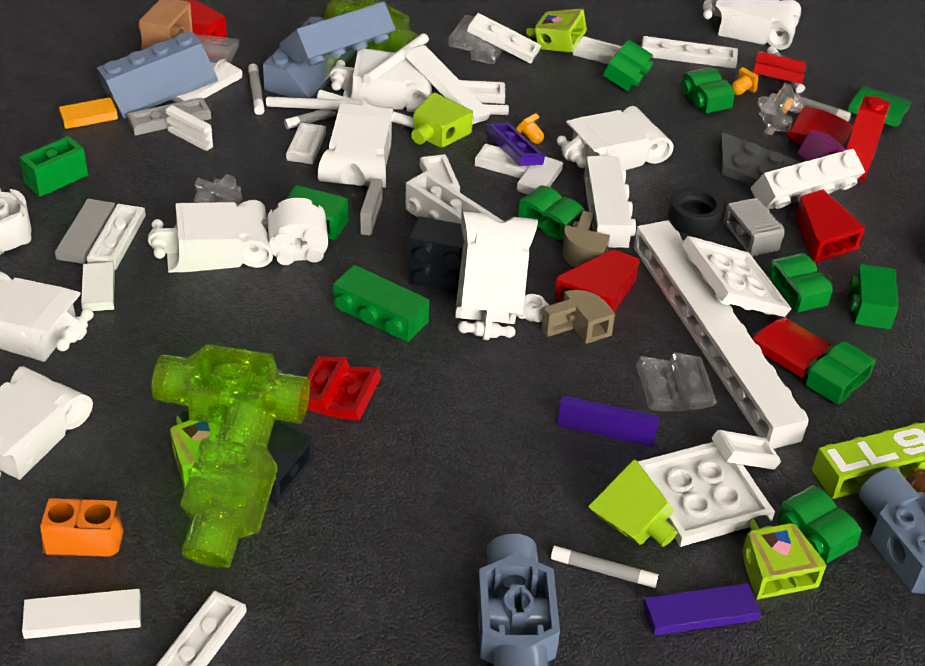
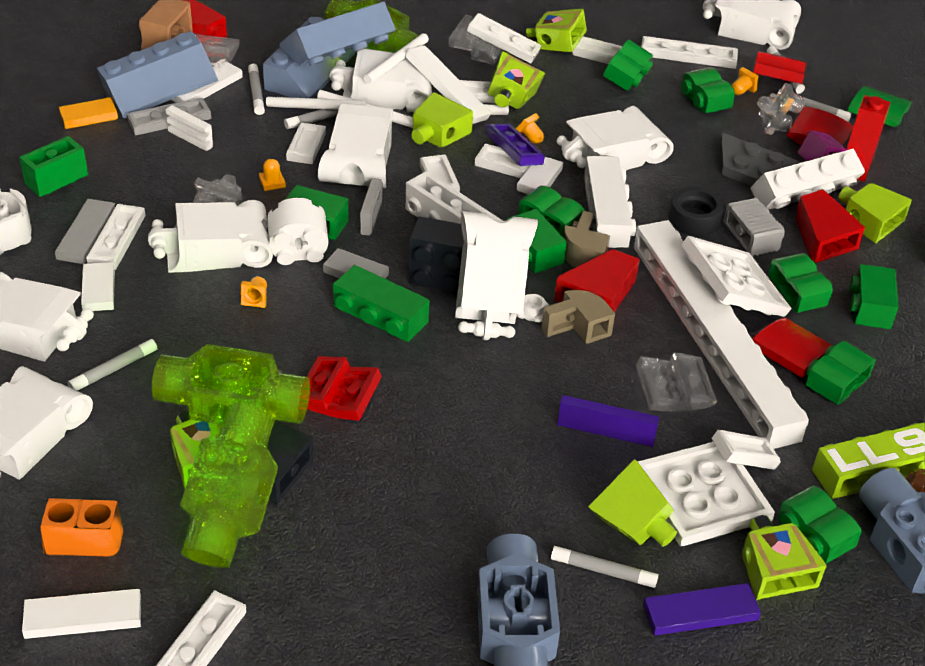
none -> light grey bar [67,339,157,391]
none -> light orange piece [241,276,267,308]
none -> light orange piece [259,159,286,191]
none -> light grey tile [323,248,389,279]
none -> lime torso [488,51,545,109]
none -> green brick [507,209,567,274]
none -> lime torso [838,183,912,243]

